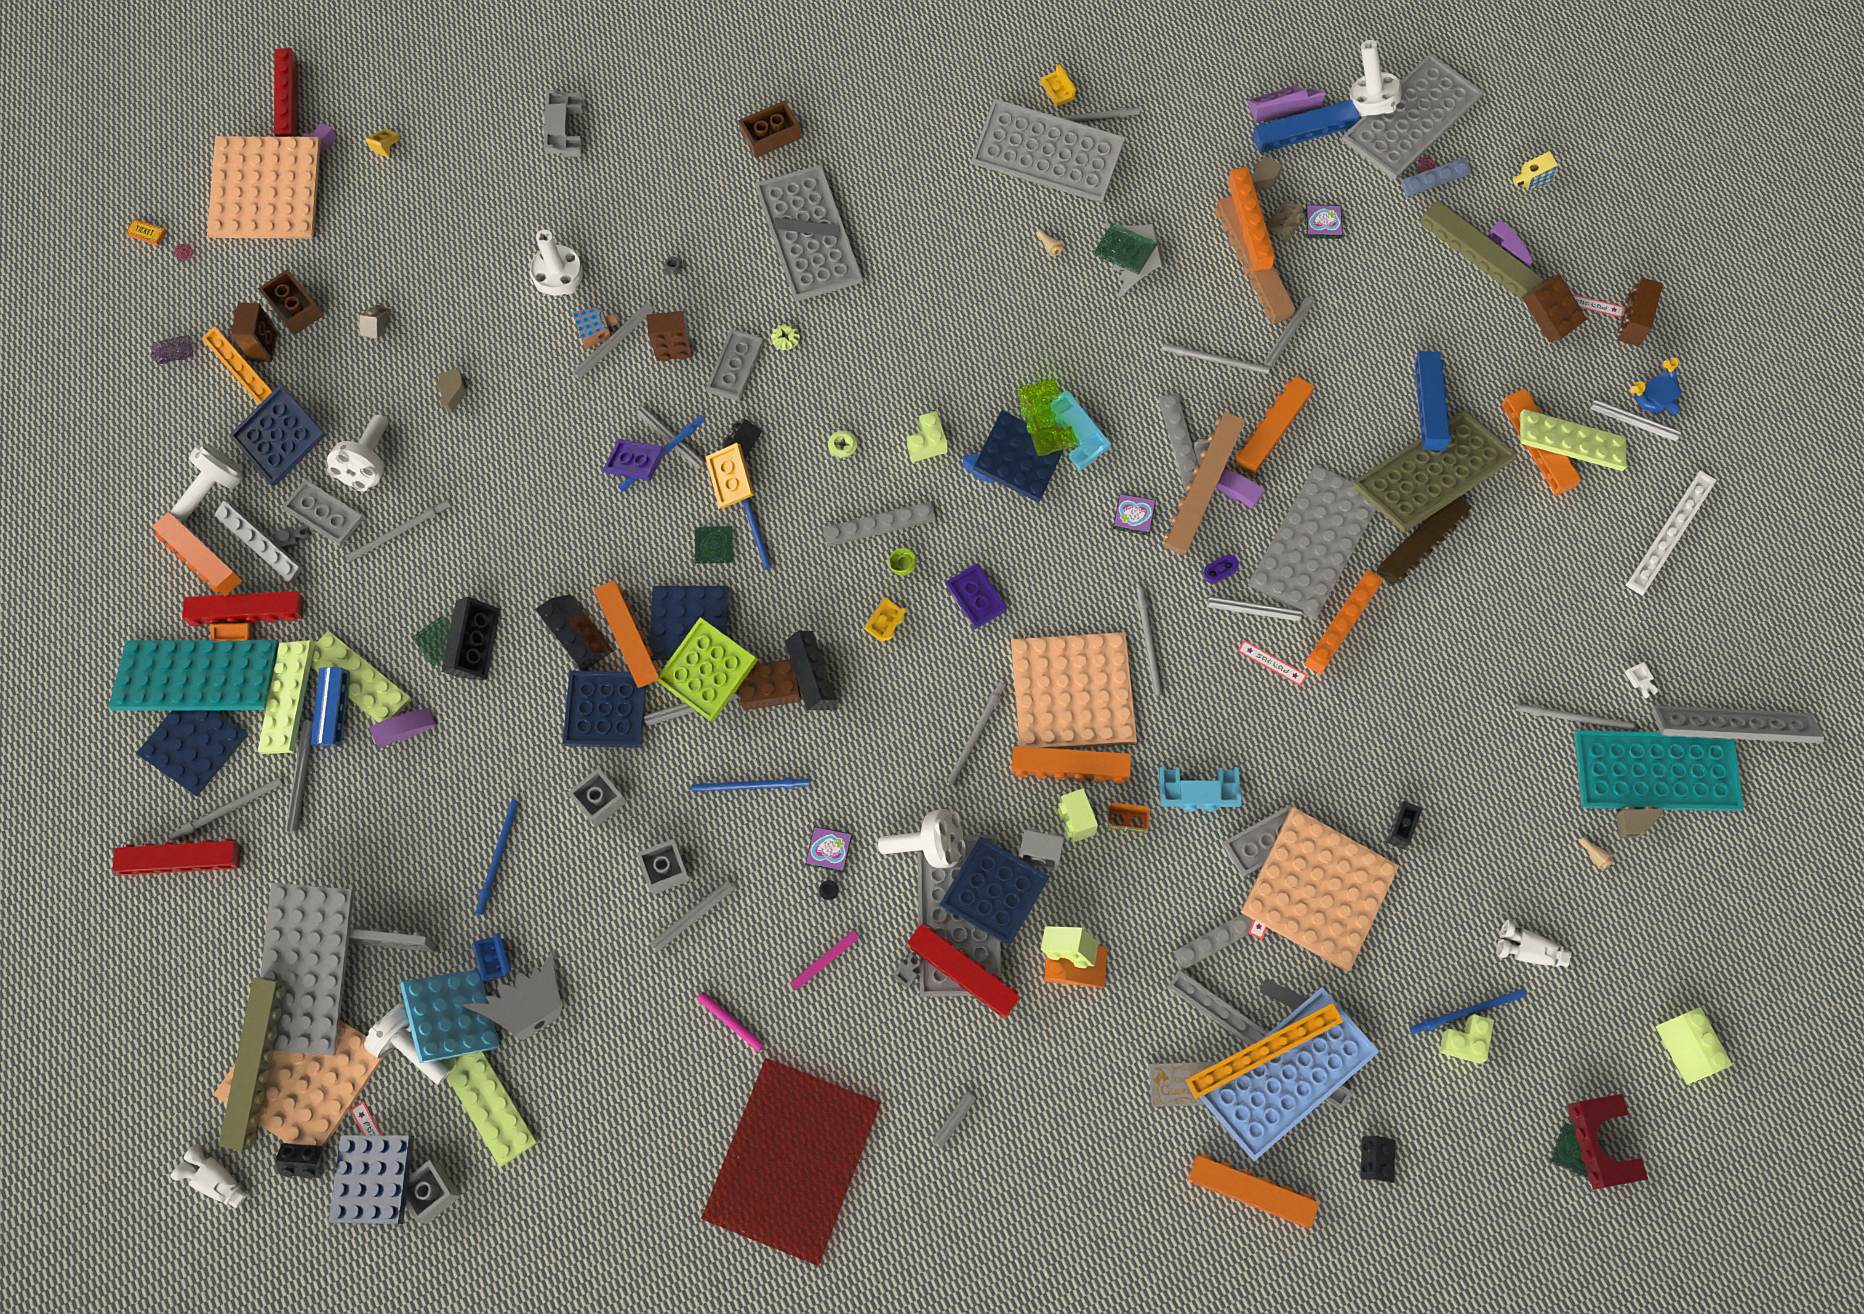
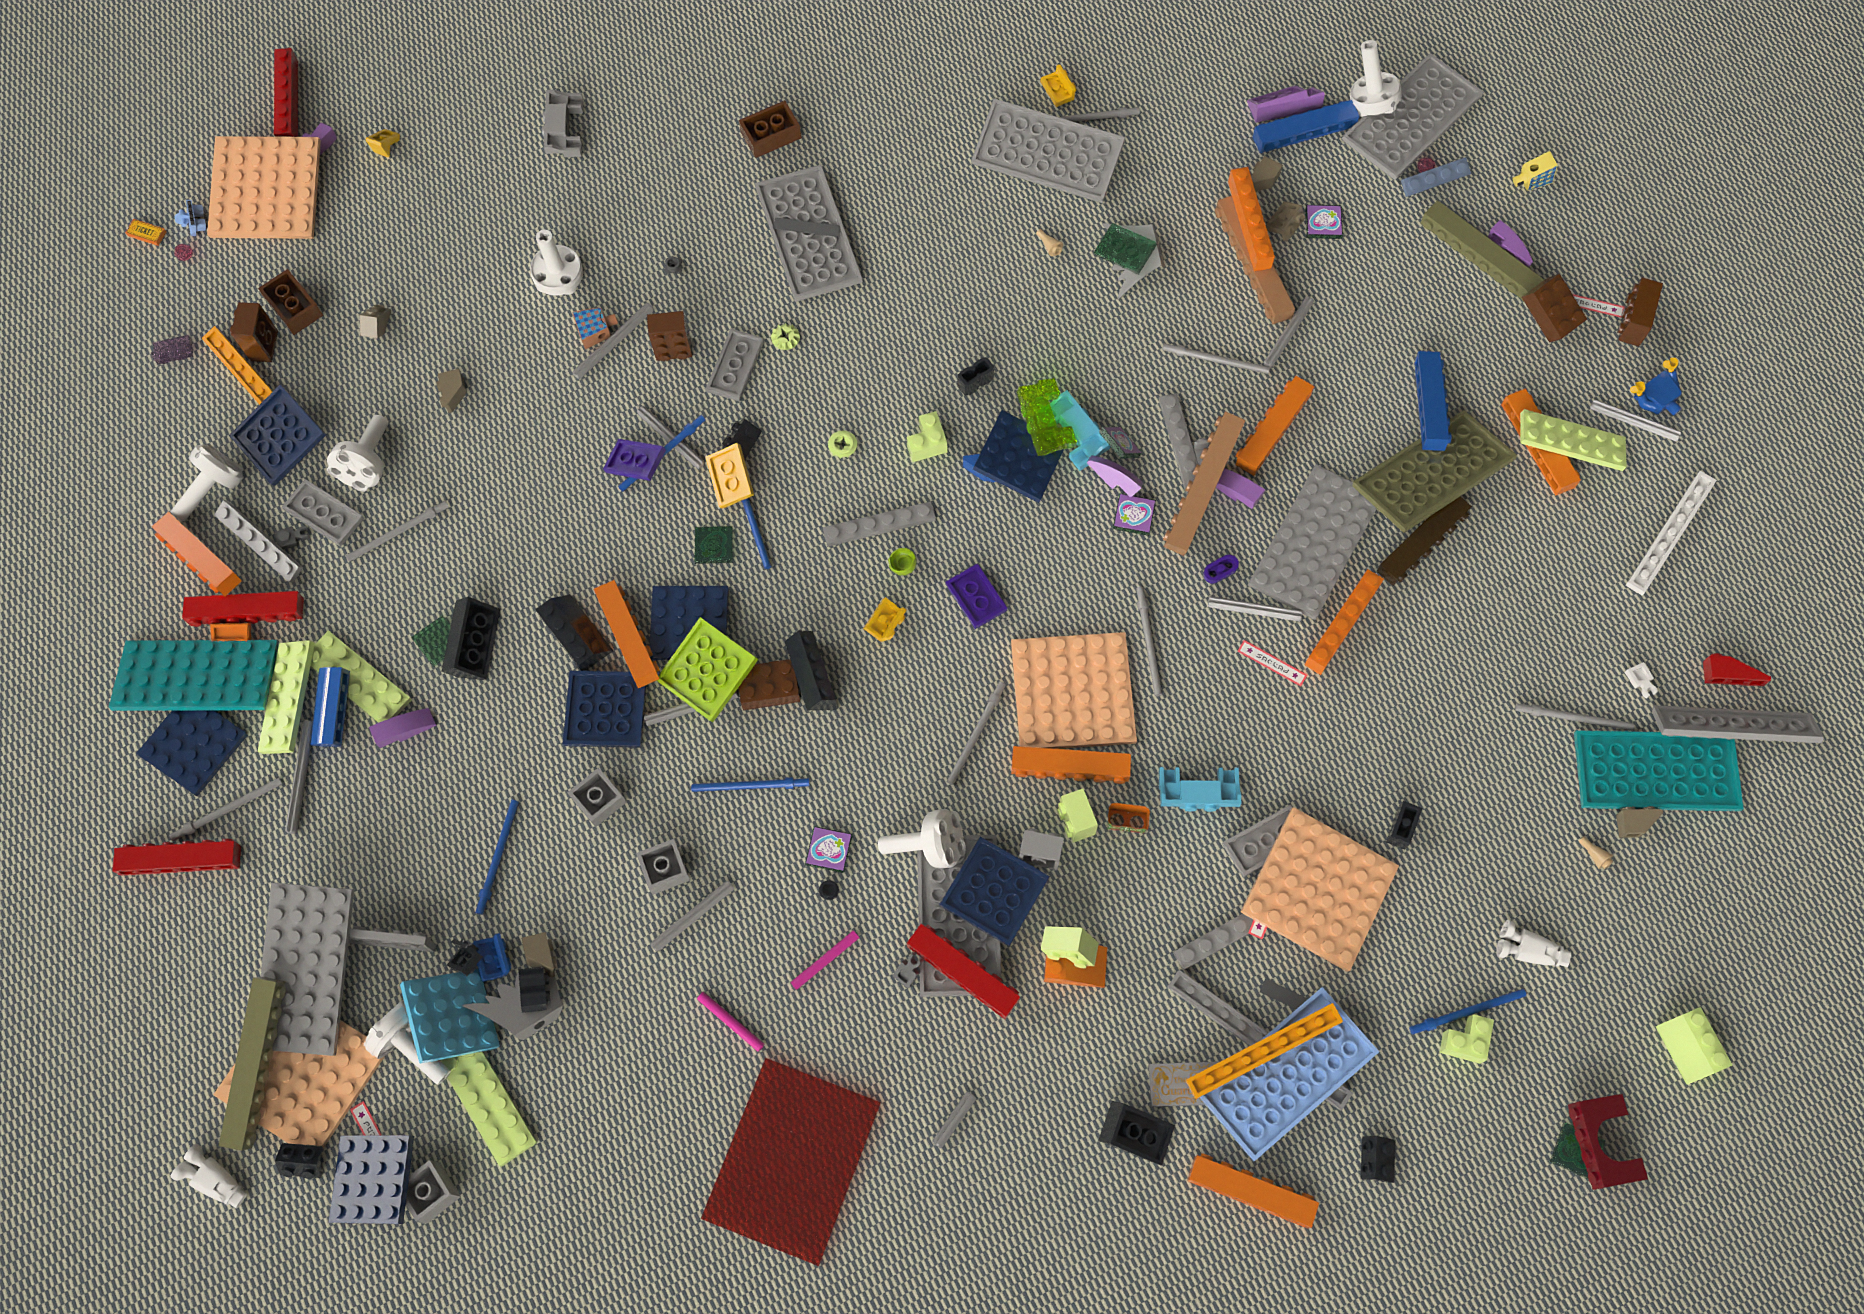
none -> light blue hips [174,200,206,236]
none -> black bracket [447,939,483,976]
none -> black brick [518,966,551,1013]
none -> dark tan slope [521,932,558,977]
none -> black brick [957,357,994,396]
none -> slope [1087,455,1143,498]
none -> black slope [1098,1101,1175,1166]
none -> tile [1099,427,1142,459]
none -> red slope [1703,653,1771,686]

